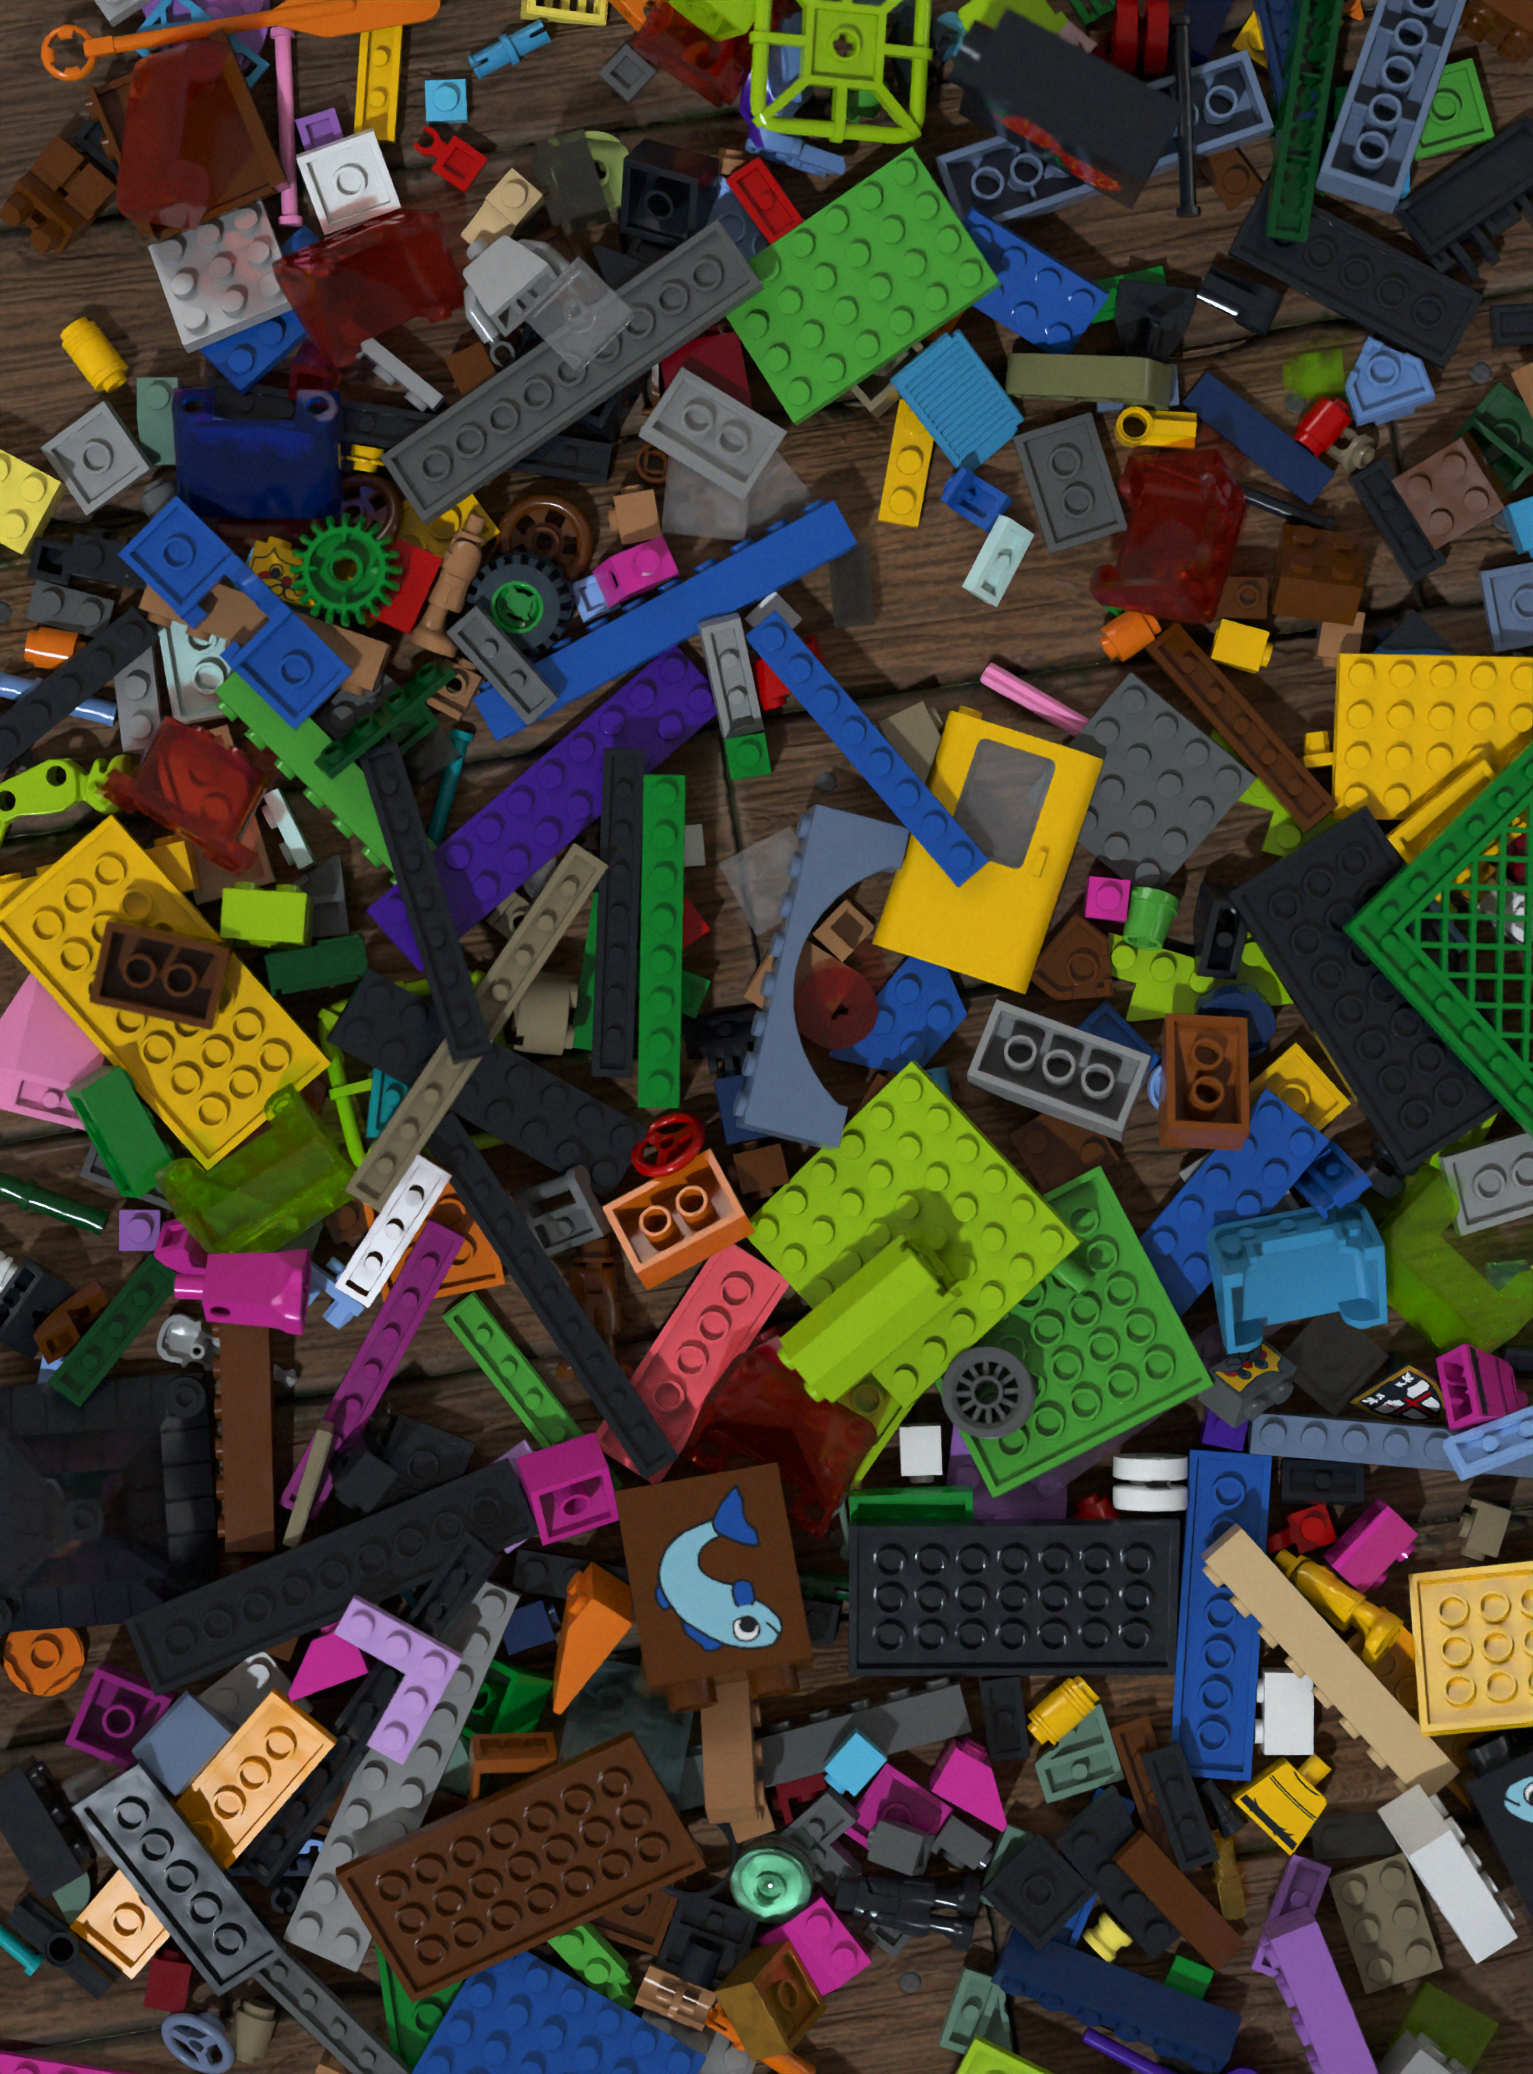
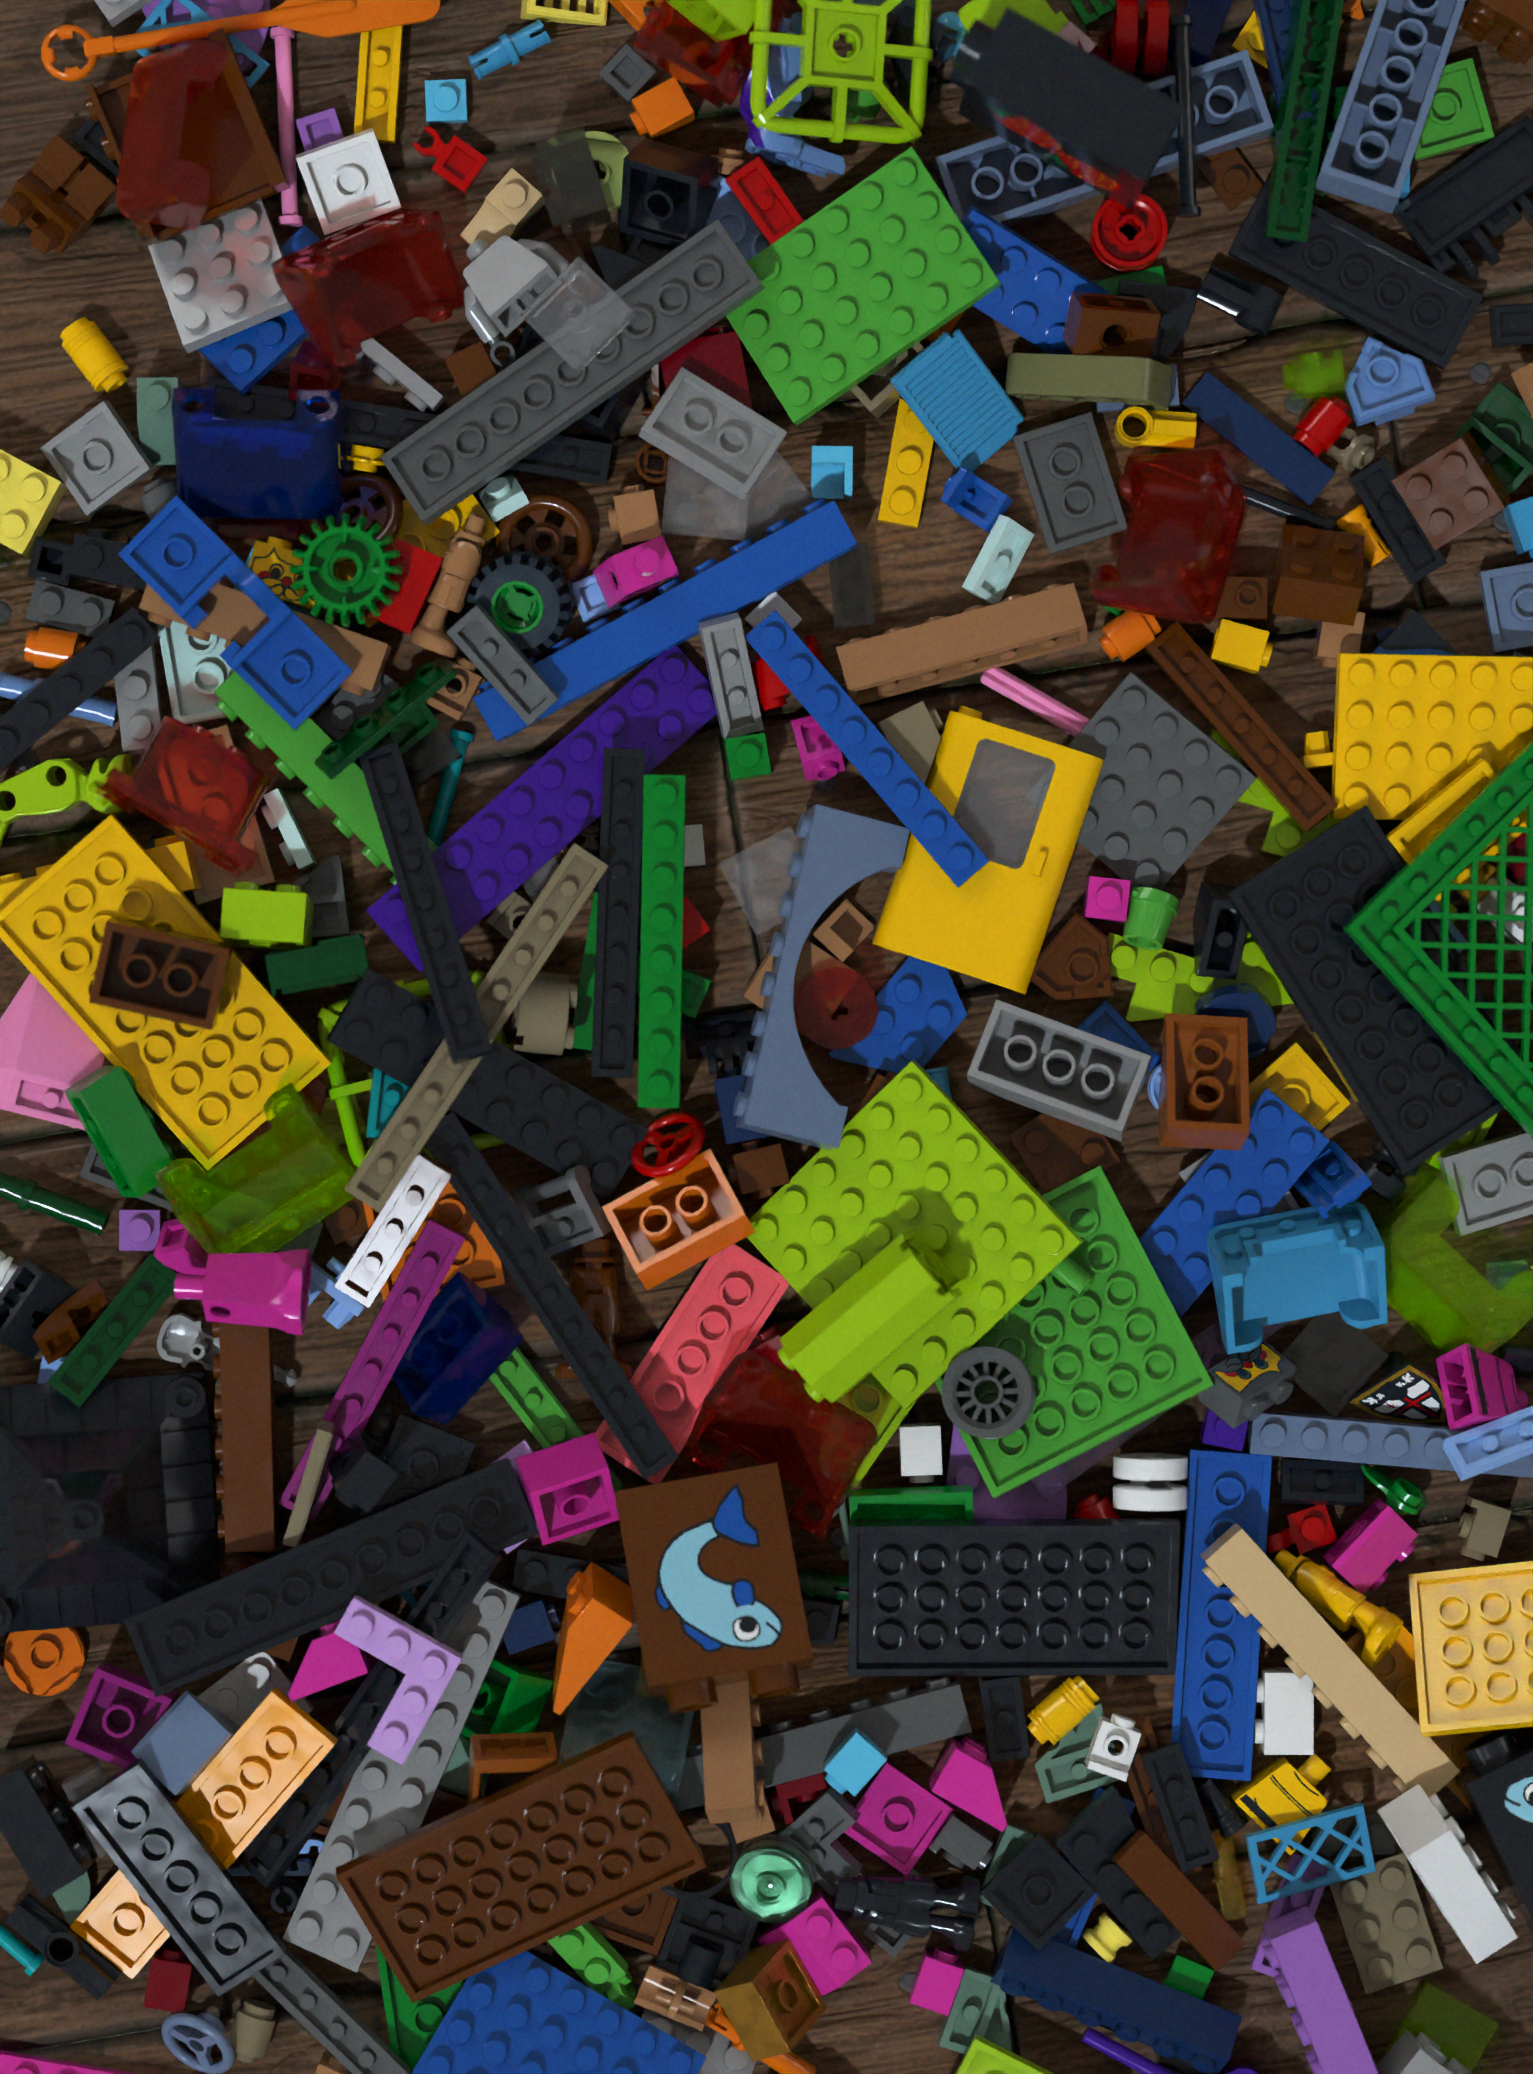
dark grey brick [866,1818,936,1876] -> none
none -> clear blue slope [392,1271,524,1425]
none -> light aqua plate [477,473,530,523]
none -> orange brick [629,76,695,141]
none -> dark pink bracket [791,716,845,781]
none -> medium azure panel [811,446,853,500]
none -> medium nougat brick [836,583,1088,705]
none -> dark pink brick [908,1947,964,2016]
none -> reddish brown brick [1062,292,1161,359]
none -> white brick [1084,1713,1141,1782]
none -> red wheel [1089,194,1168,275]
none -> dark azure window [1245,1802,1376,1904]
none -> light orange pin [1335,504,1392,567]
none -> green plate [1361,1463,1427,1516]

